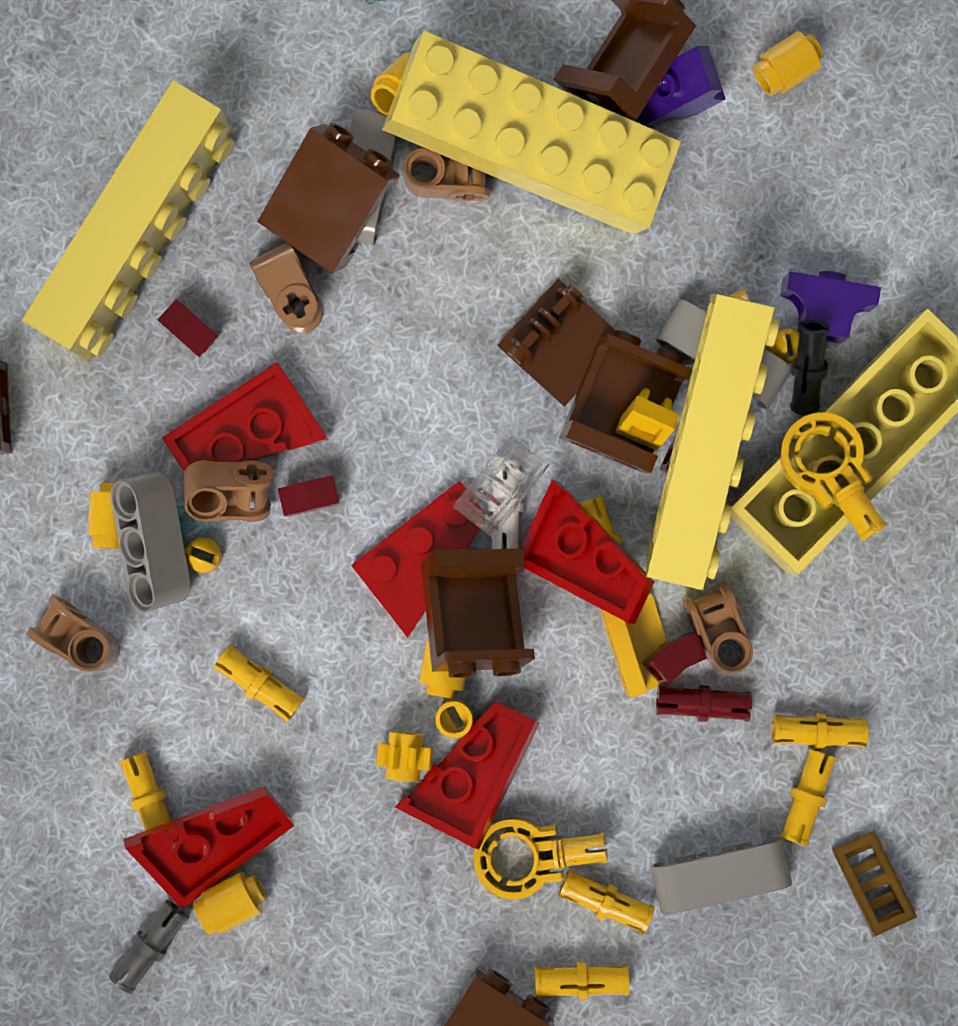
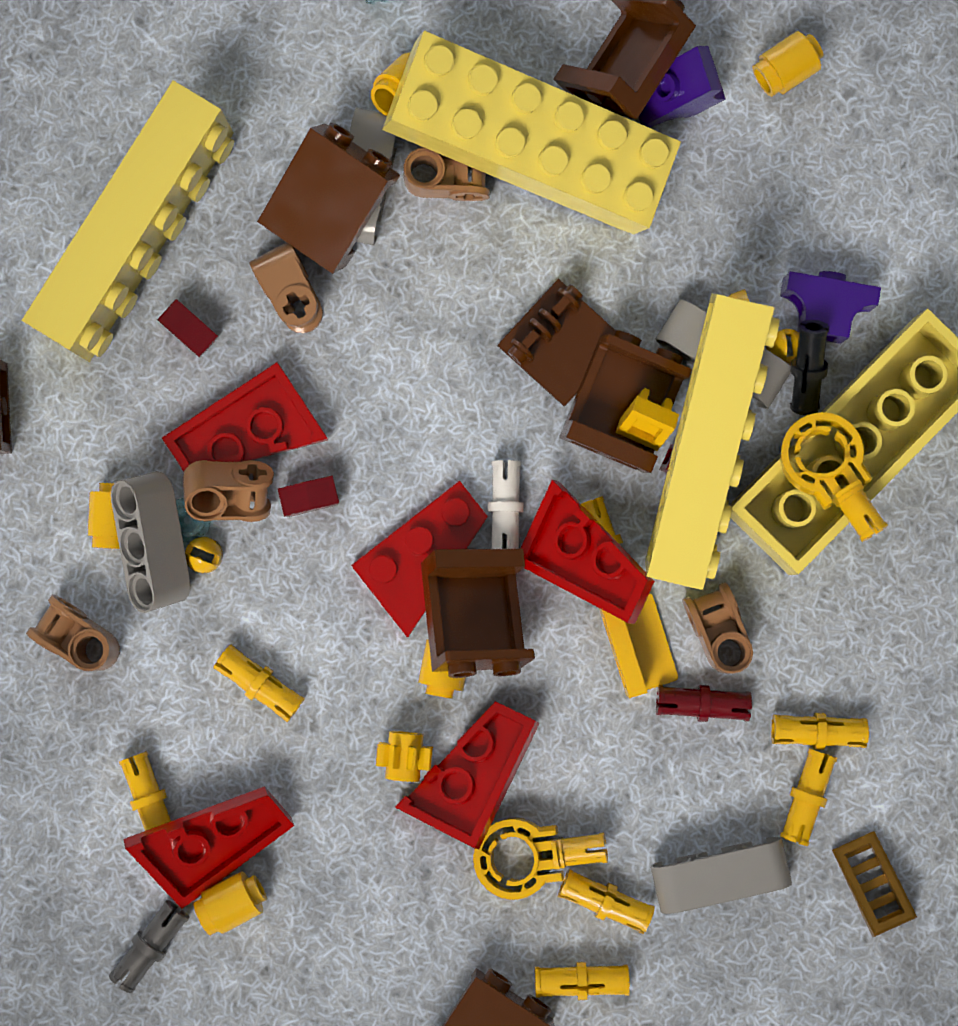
yellow hinge [435,699,474,738] -> none
clear slope [452,437,549,538] -> none
dark red piece [642,632,708,685] -> none

